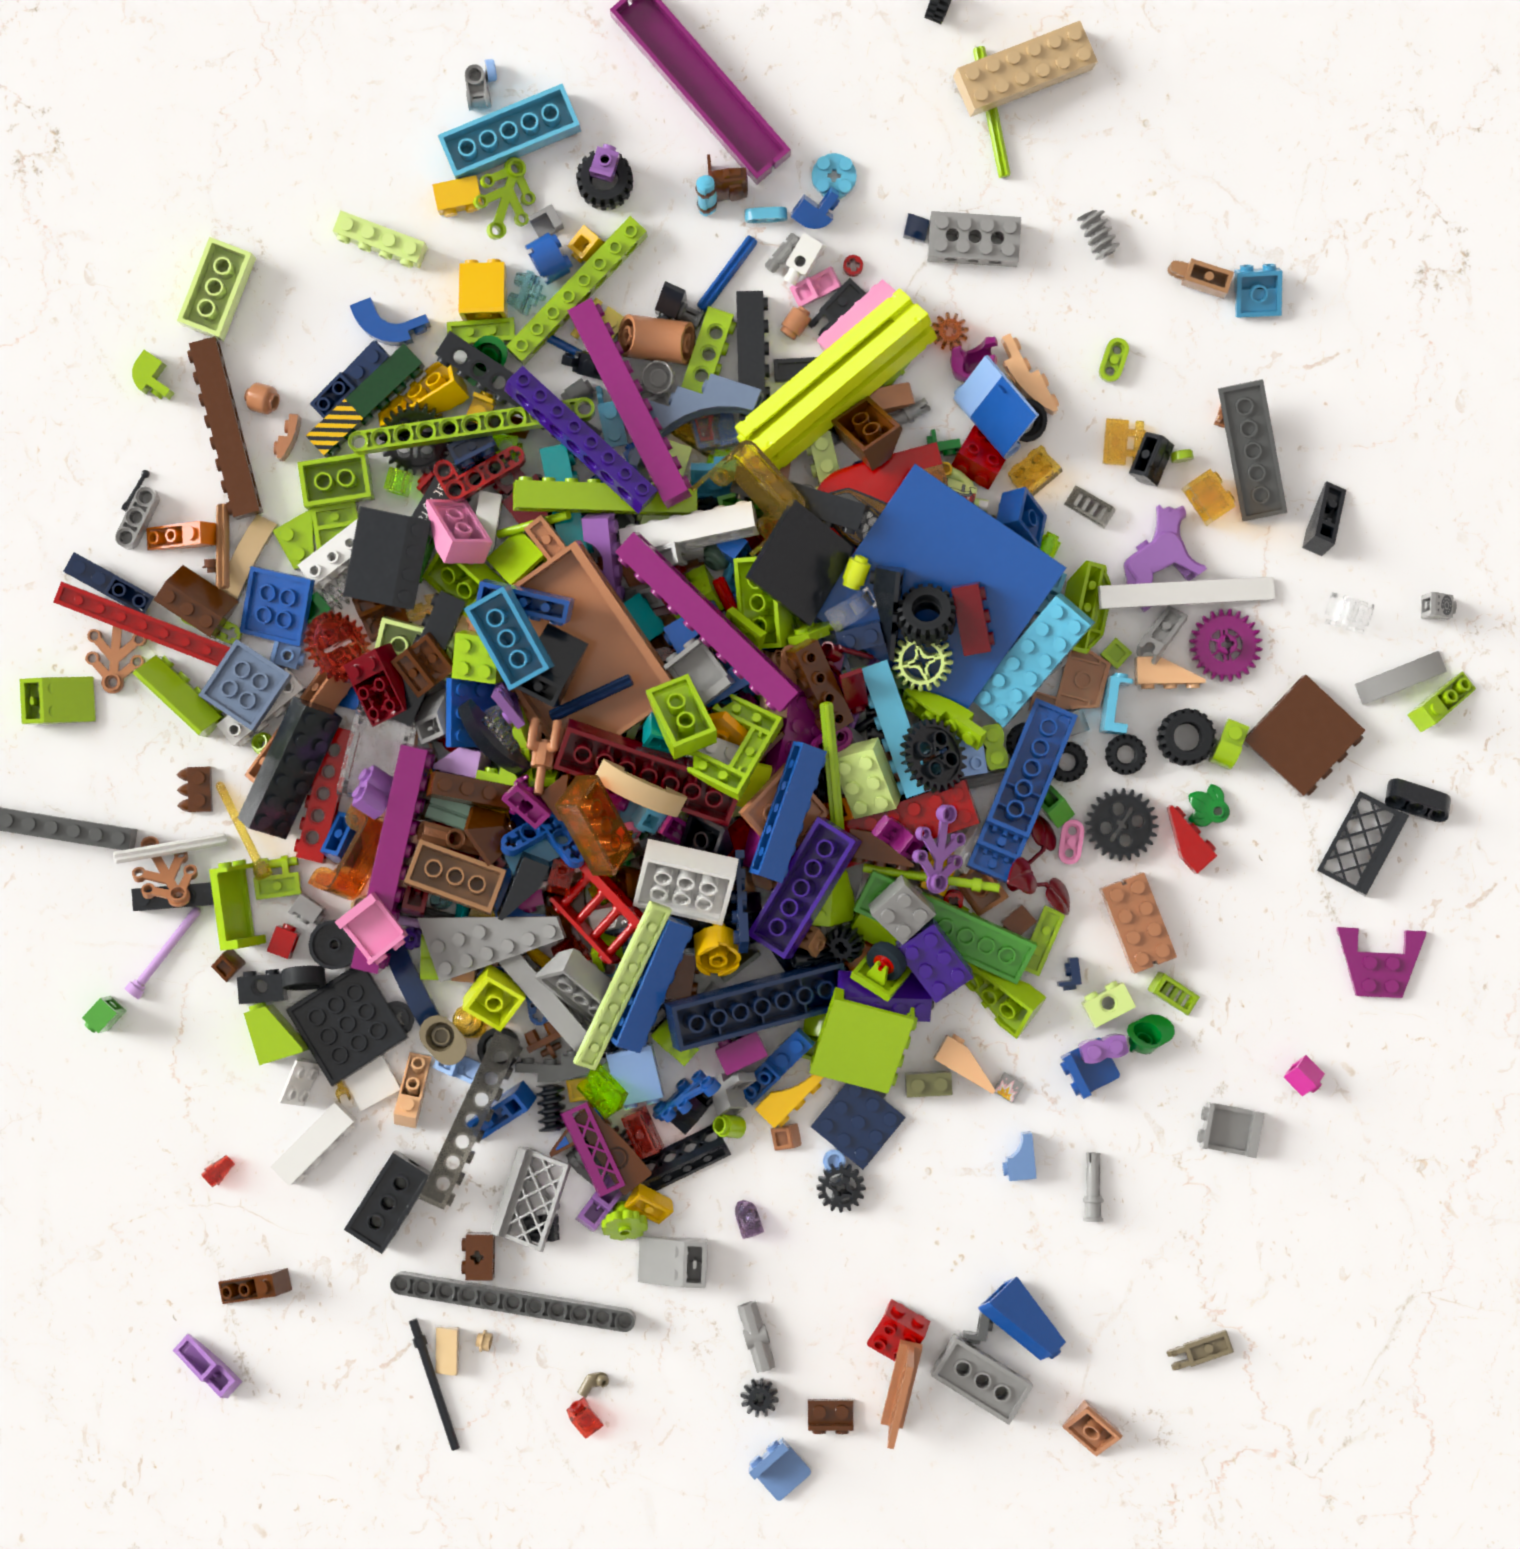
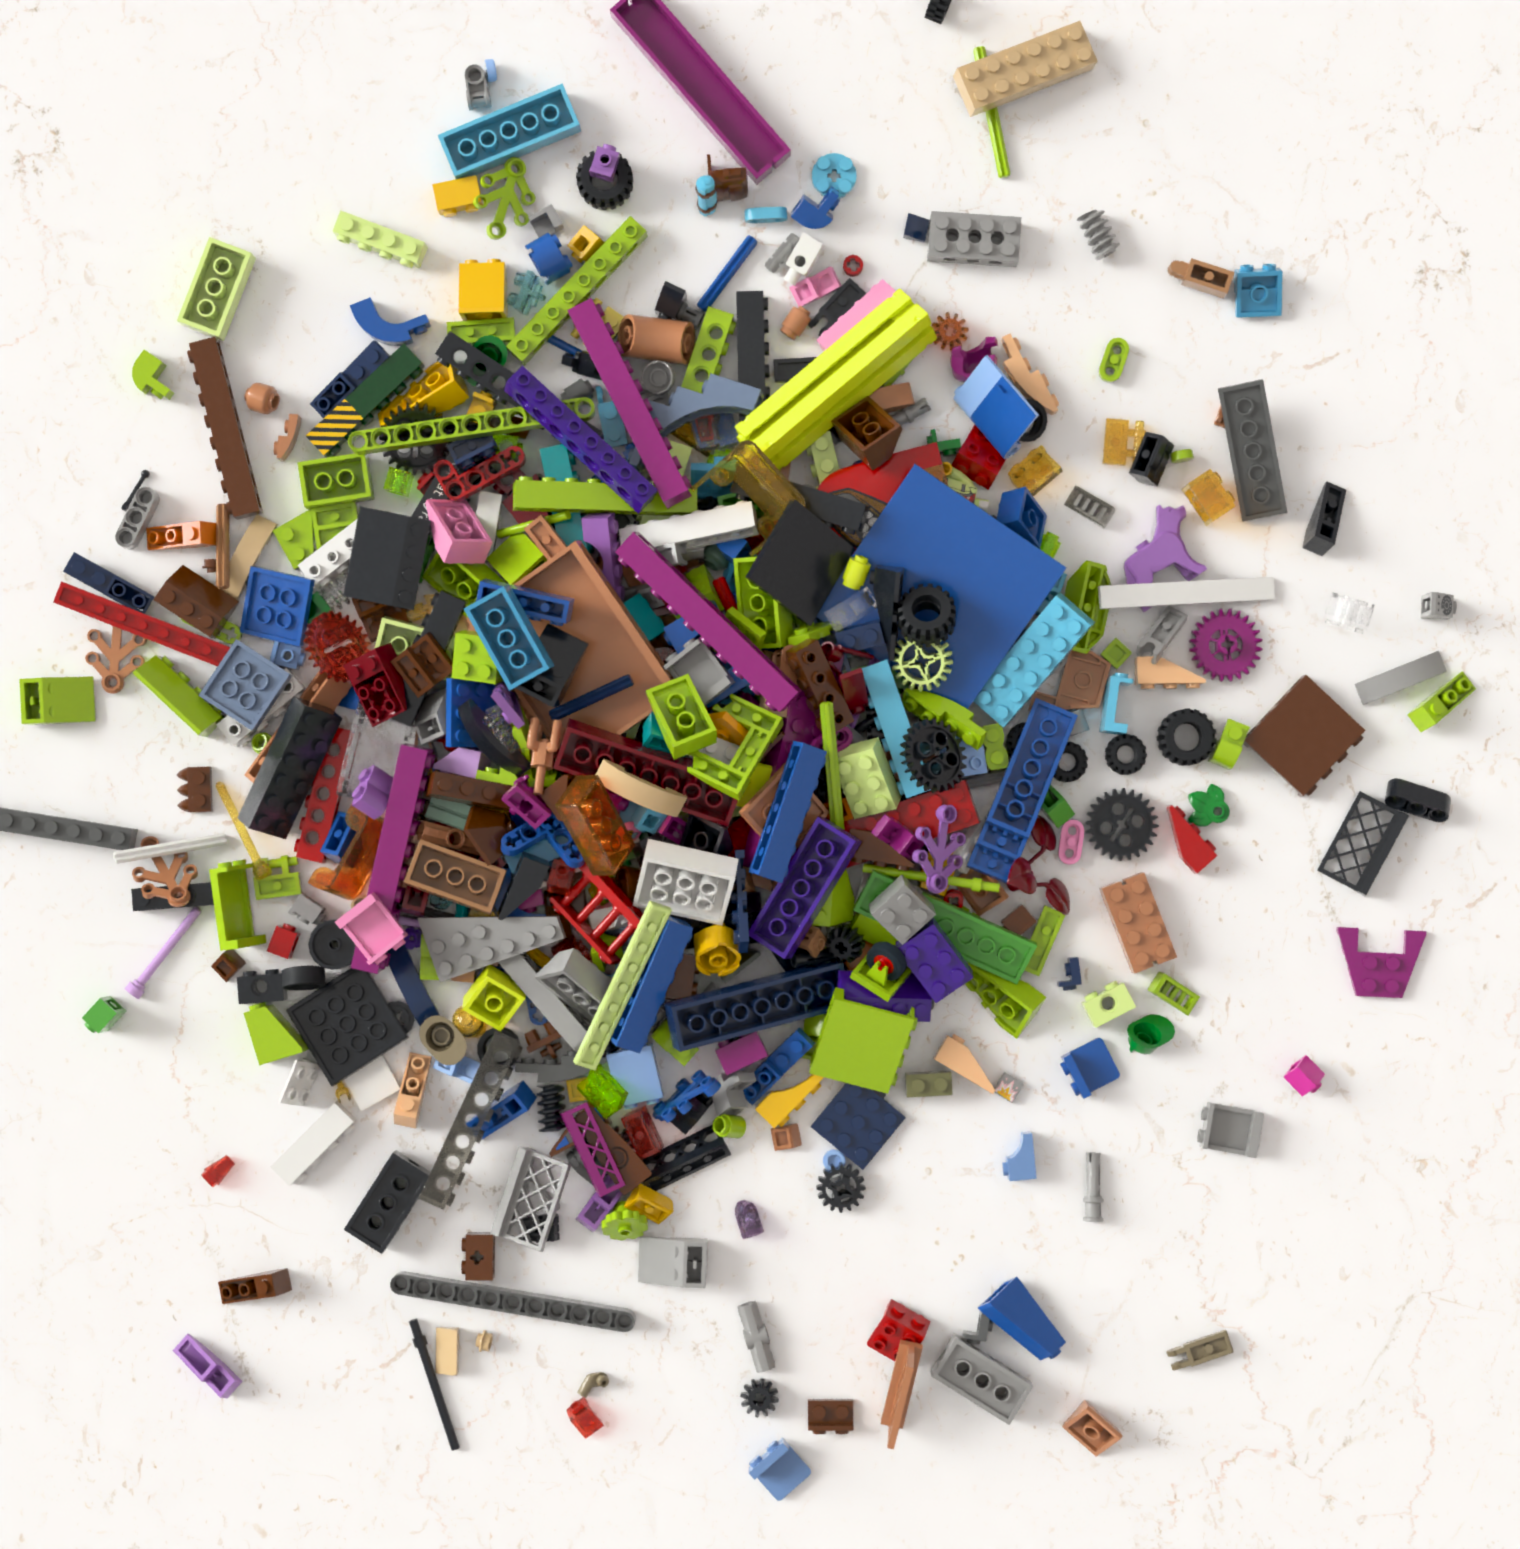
dark red brick [951,582,995,656] -> none
medium lavender brick [1078,1033,1129,1064] -> none

